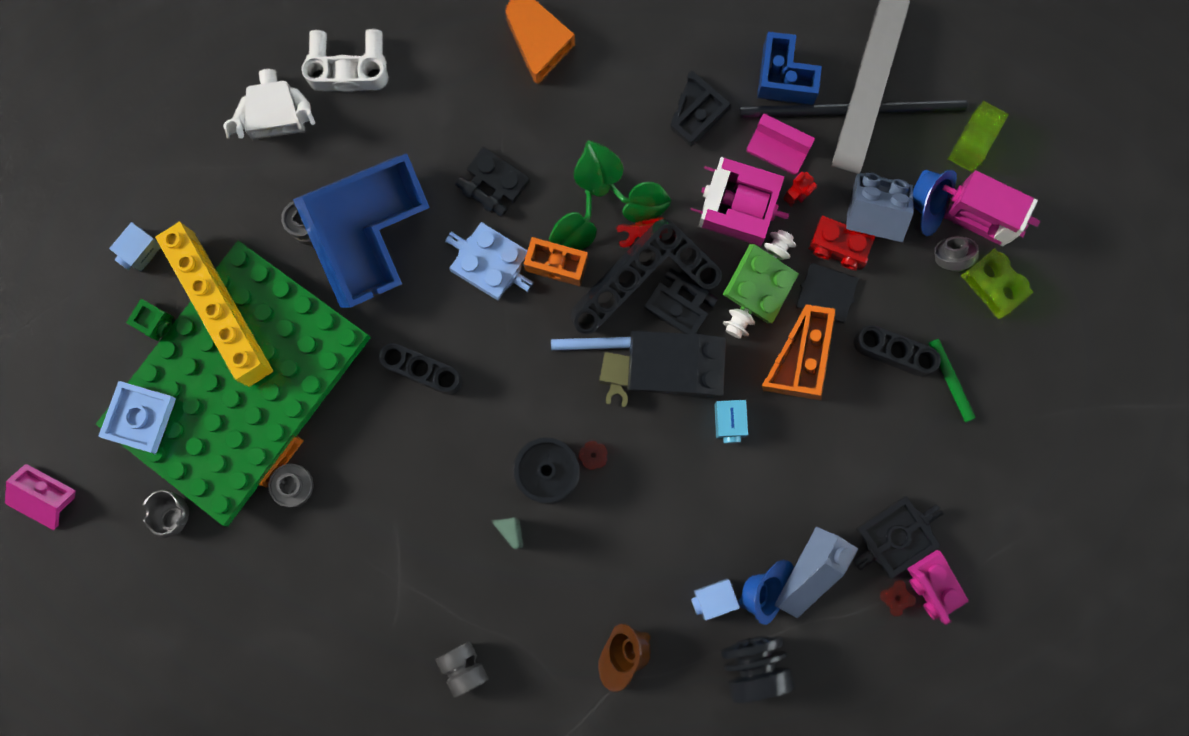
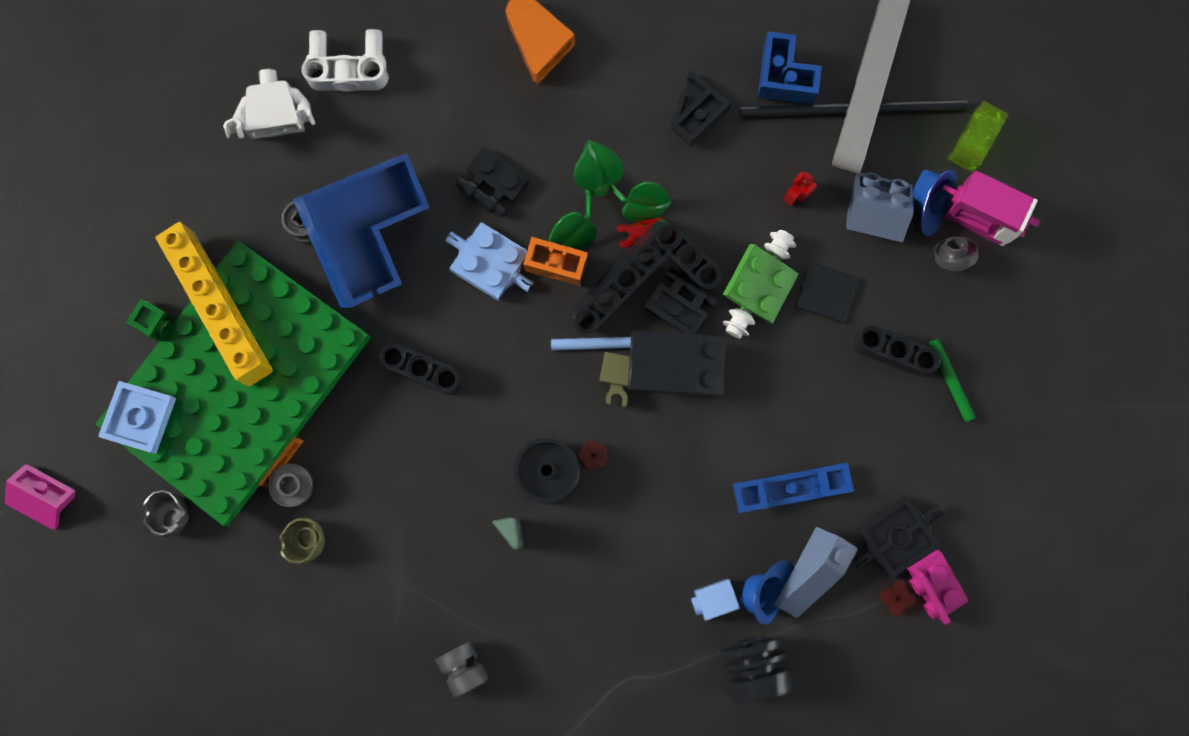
light blue brick [109,222,161,271] -> none
reddish brown piece [598,624,651,692] -> none
dark pink piece [691,157,789,246] -> none
medium azure brick [714,400,748,443] -> none
dark pink panel [746,113,815,175] -> none
orange wedge [762,304,836,400] -> none
red bracket [808,215,876,270] -> none
clear neon green brick [961,248,1033,319] -> none
none -> olive hair [279,518,325,564]
none -> blue slope [733,463,854,513]

